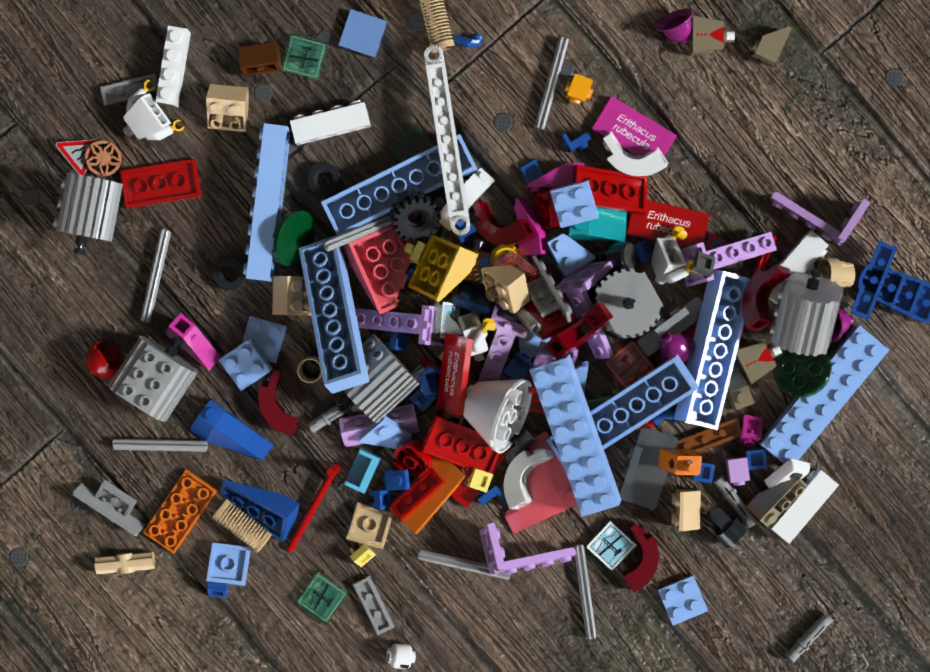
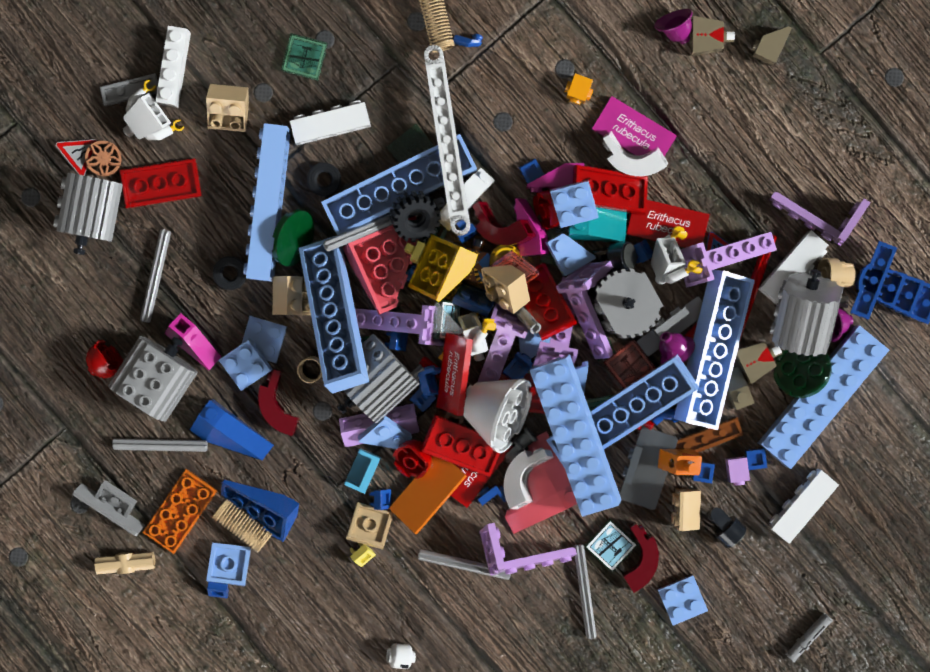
reddish brown brick [238,41,282,77] -> none
red bar [286,463,341,553] -> none
clear green tile [296,571,349,625] -> none
light grey axle [308,404,343,433] -> none
medium blue tile [339,9,387,58] -> none
light grey tile [352,575,395,636] -> none
blue bracket [384,469,410,491] -> none
red tile [389,468,445,521] -> none
light yellow tile [467,467,493,493] -> none
light grey bracket [527,255,572,322] -> none
light grey axle [535,37,569,130] -> none
dark red arch [545,302,613,360] -> none
blue bracket [560,132,591,153] -> none
dark grey tile [692,251,716,277] -> none
light grey pin [713,475,757,528] -> none
dark pink bracket [739,415,763,447] -> none
dark red arch [741,264,792,332] -> none
dark tan slope [746,477,808,527] -> none
white piece [764,459,810,488] -> none

